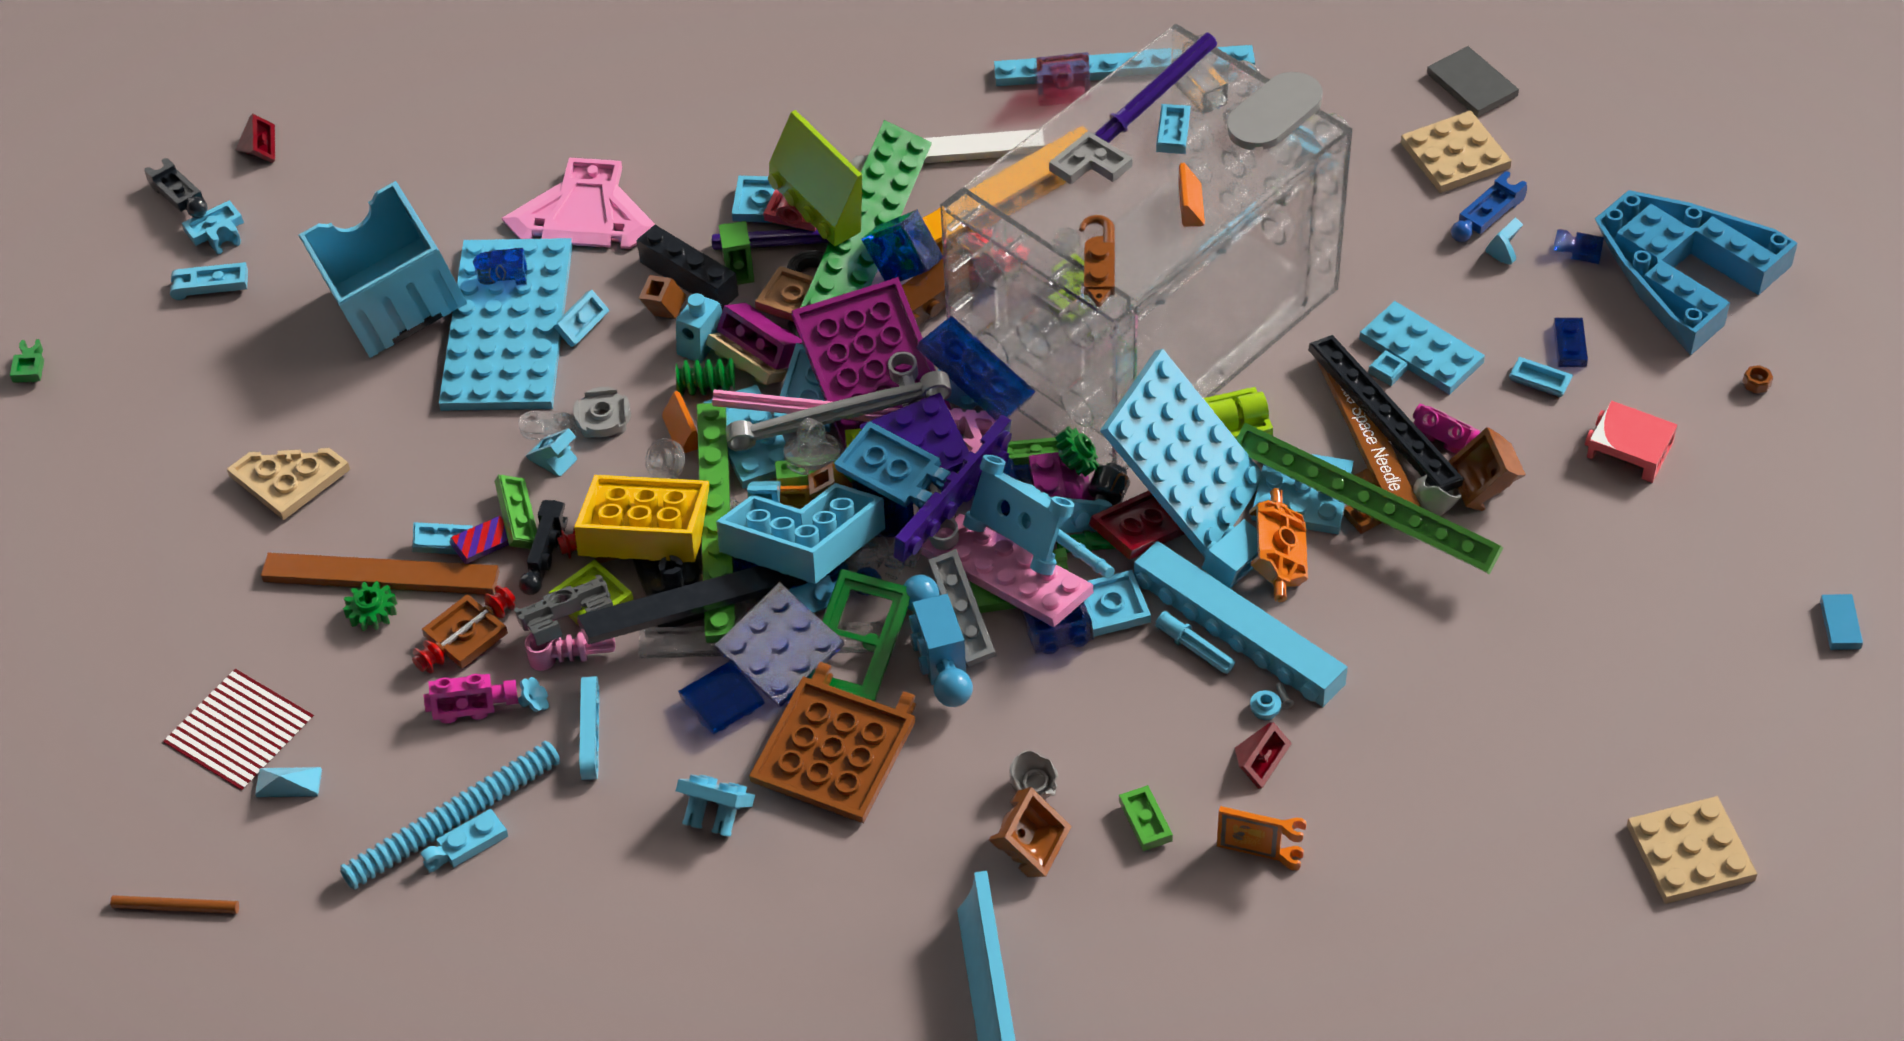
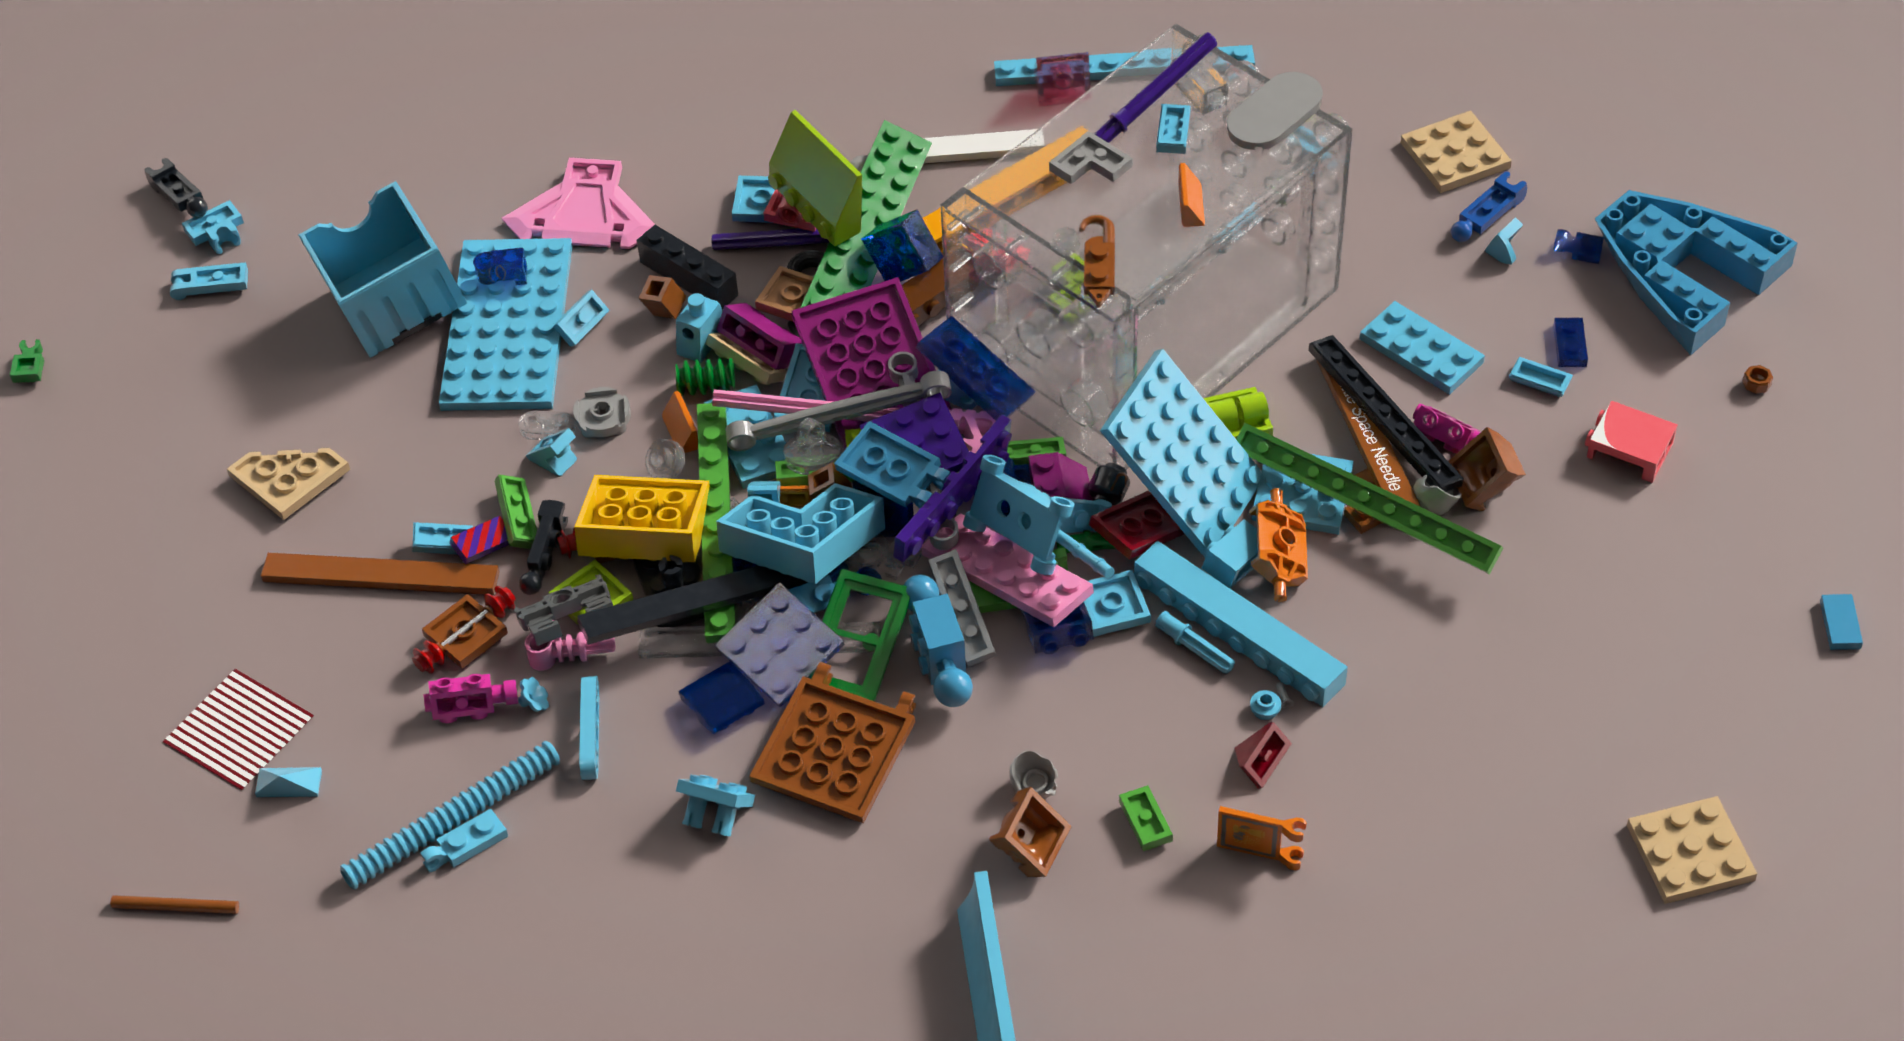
dark red slope [235,113,275,163] -> none
green gear [343,581,398,631] -> none
bright green brick [719,221,755,285] -> none
green gear [1055,426,1099,477] -> none
medium azure tile [1368,350,1409,386] -> none
dark grey tile [1427,46,1519,117] -> none

